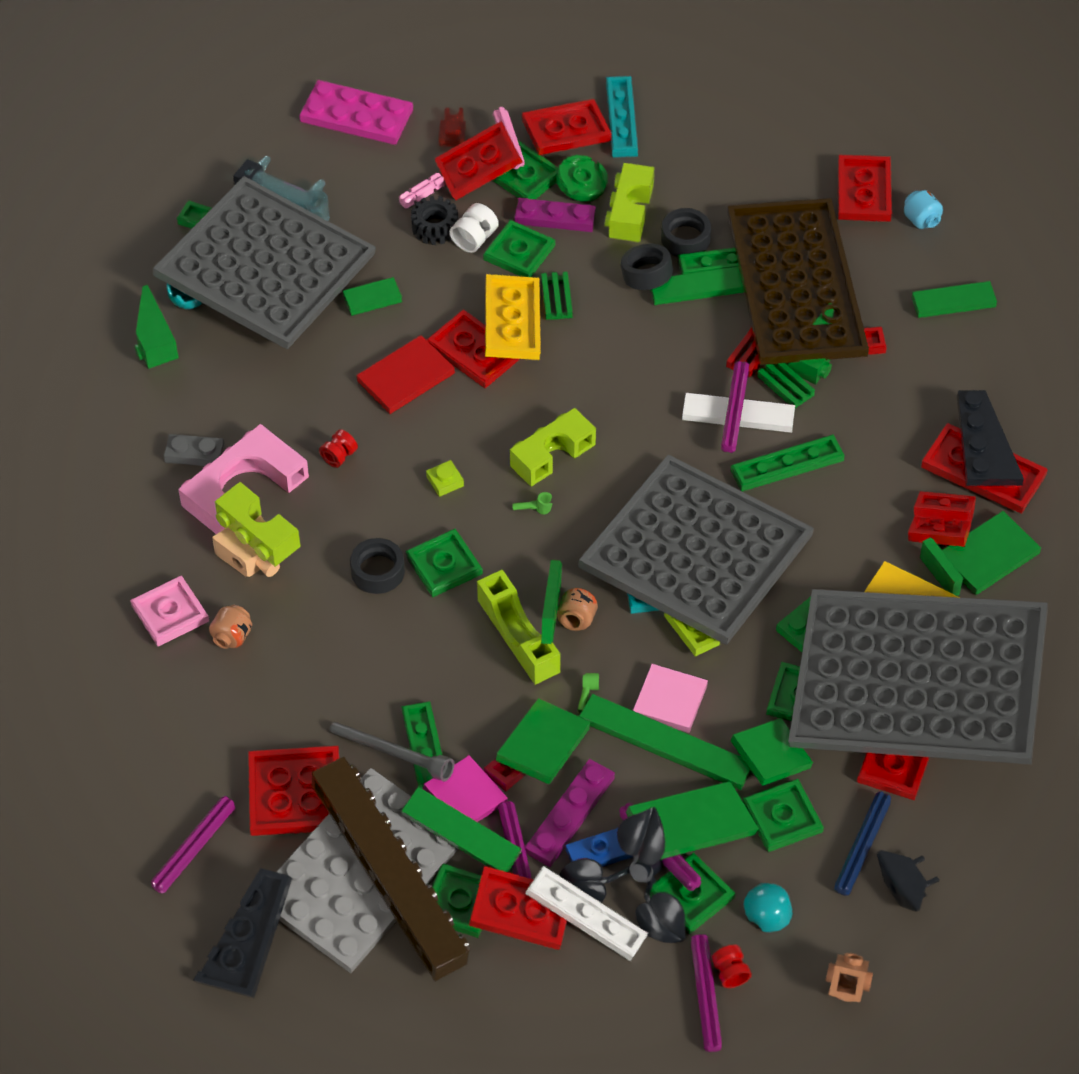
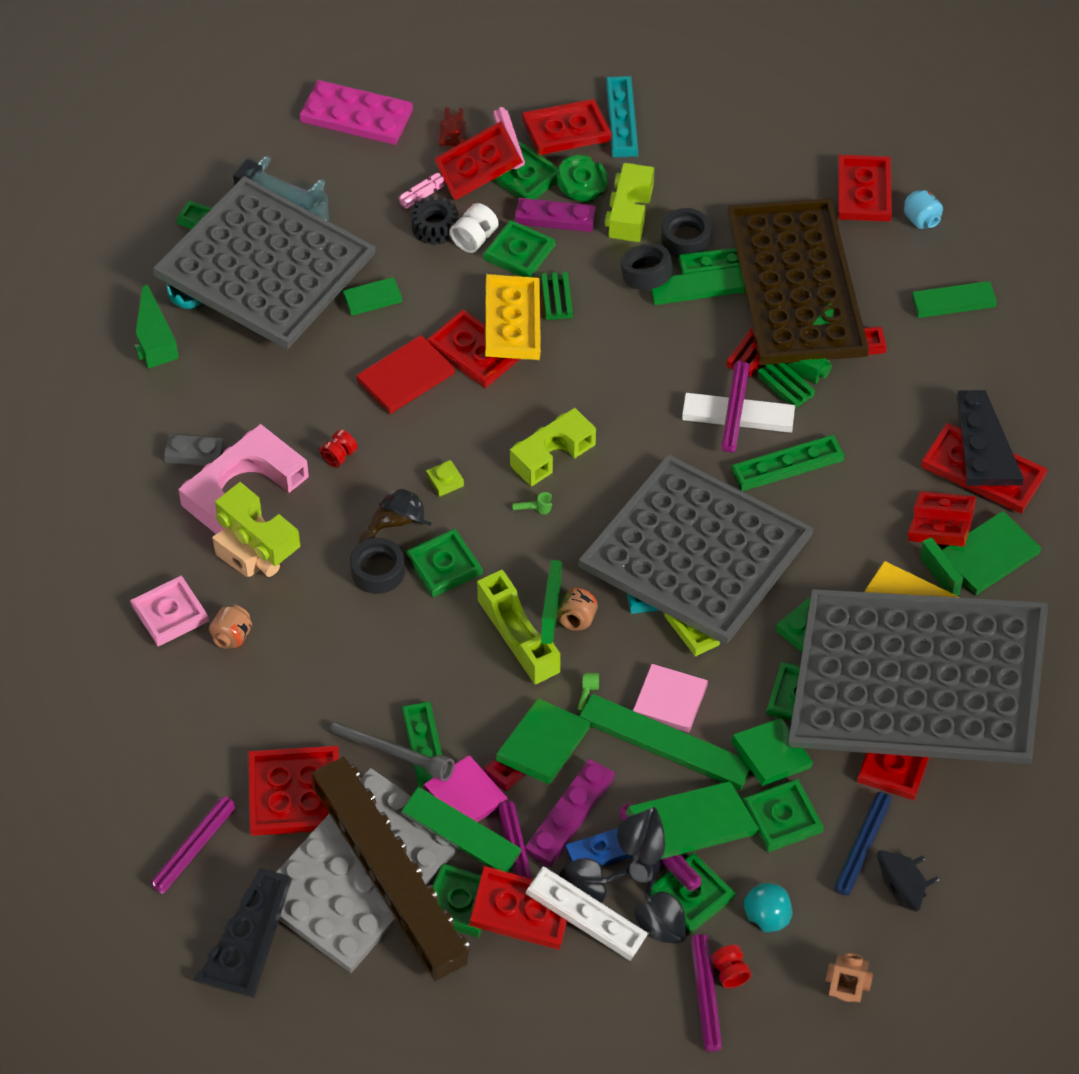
none -> piece [359,489,432,543]

